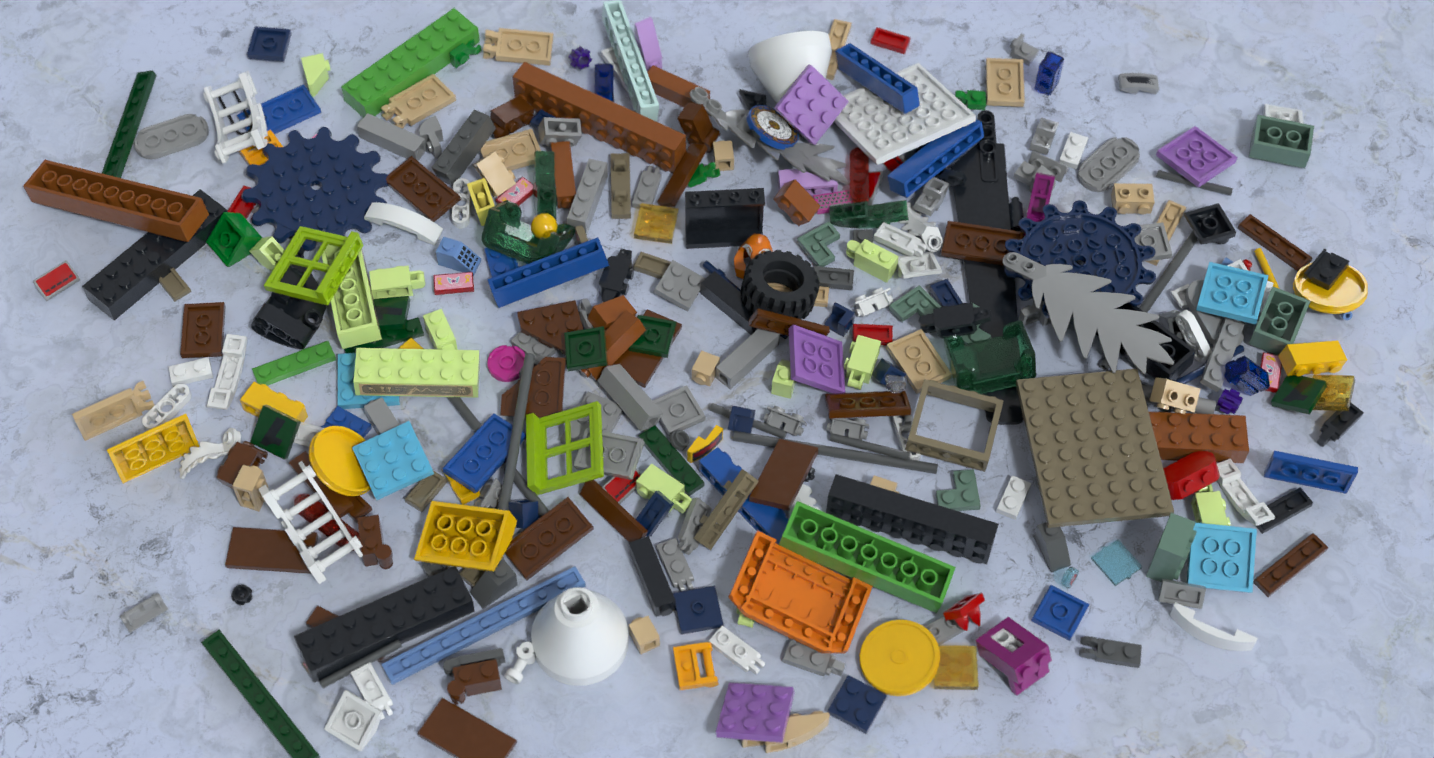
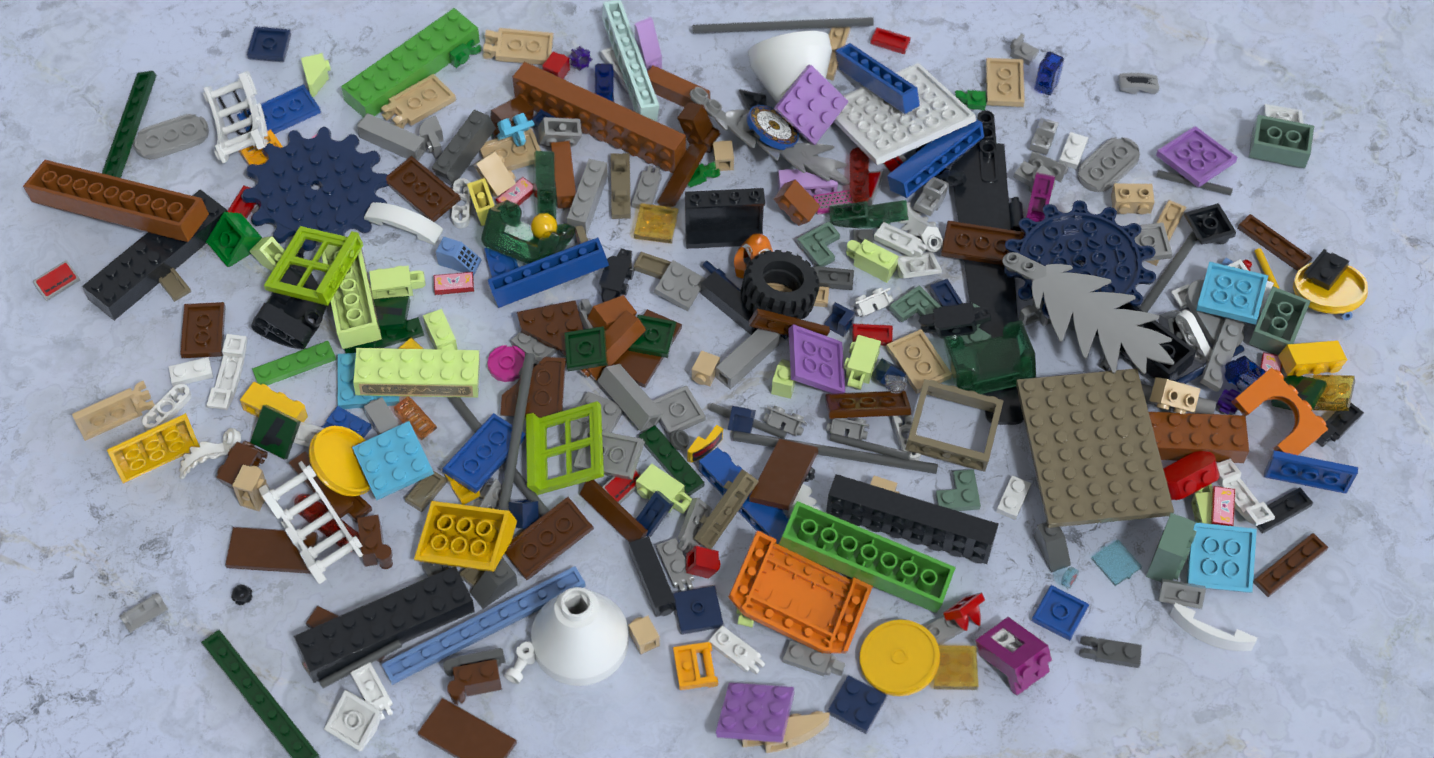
none -> clear orange slope [394,396,437,441]
none -> medium azure hips [497,113,534,147]
none -> red brick [542,51,570,79]
none -> red brick [686,546,720,579]
none -> dark grey piece [692,17,874,34]
none -> bright pink tile [1211,486,1235,526]
none -> orange arch [1231,367,1328,455]

